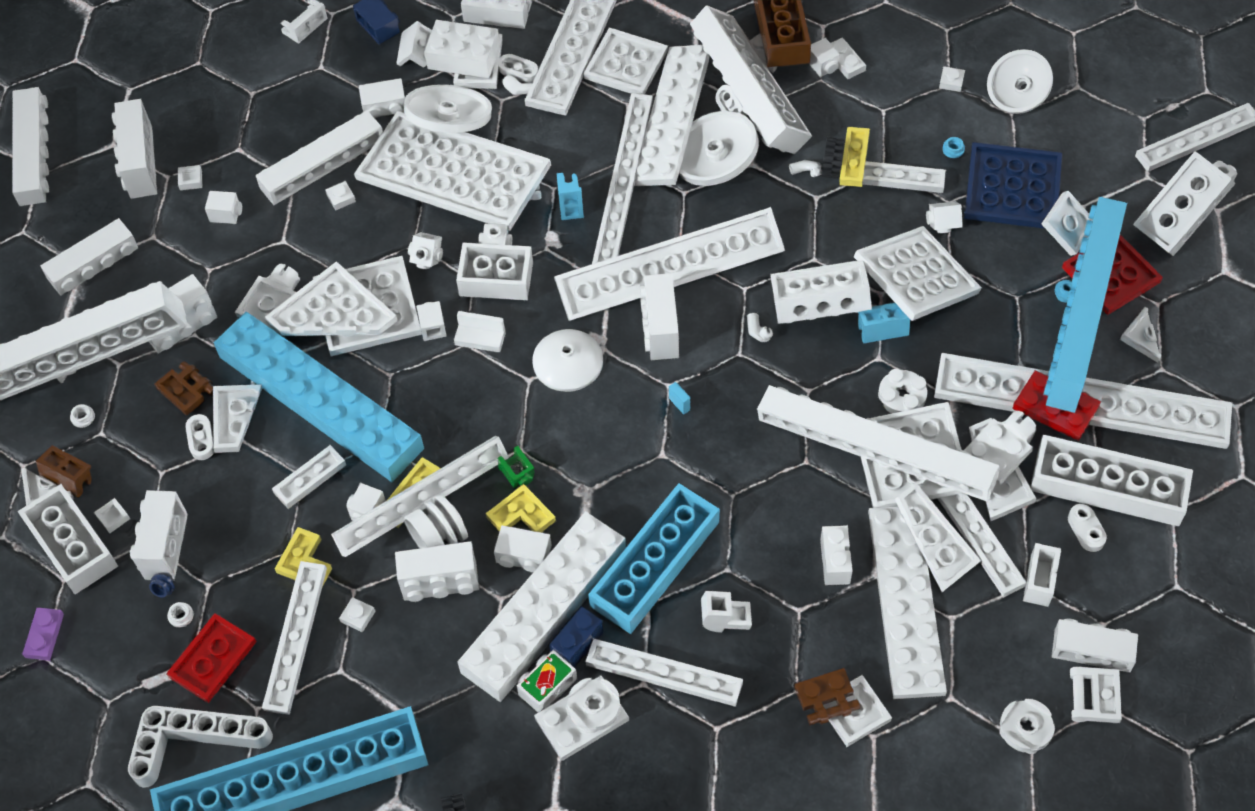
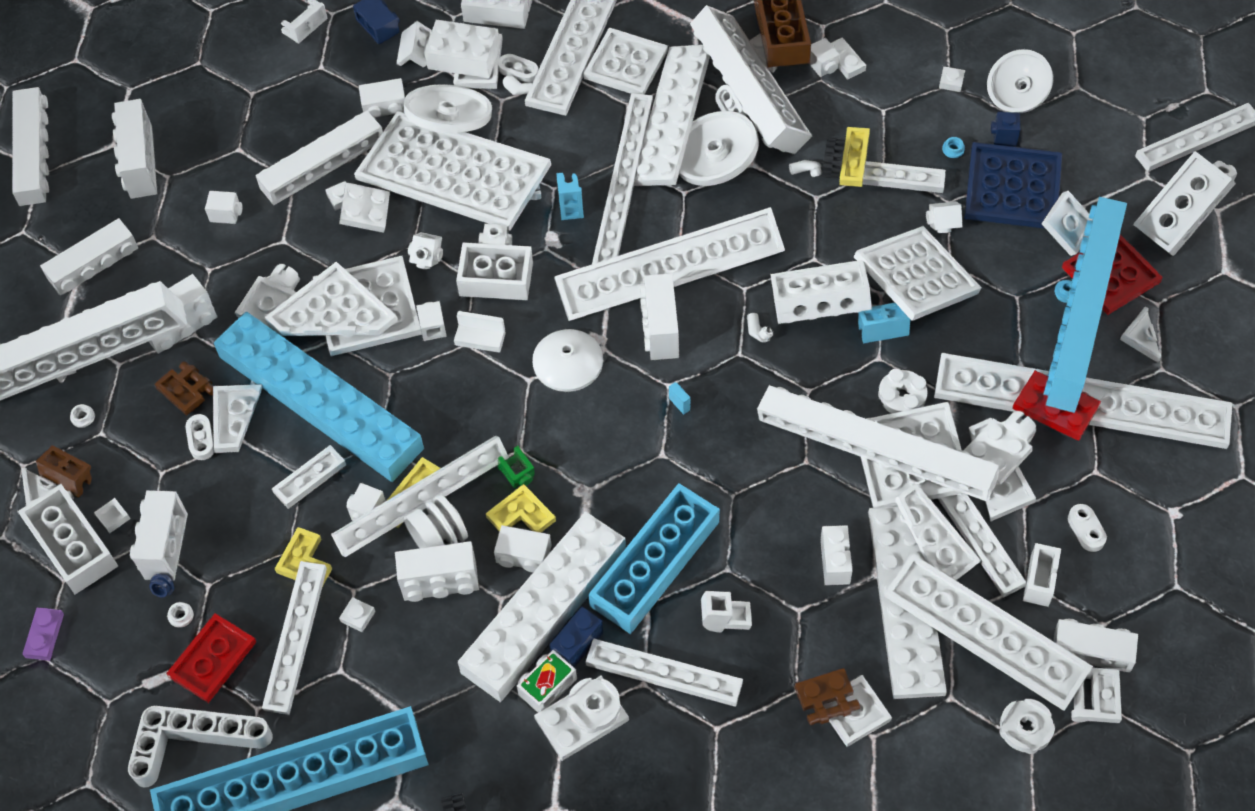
white plate [178,165,202,190] -> none
white brick [1030,435,1193,526] -> none
none -> white plate [339,183,390,233]
none -> white plate [884,554,1093,711]
none -> dark blue brick [991,112,1020,147]

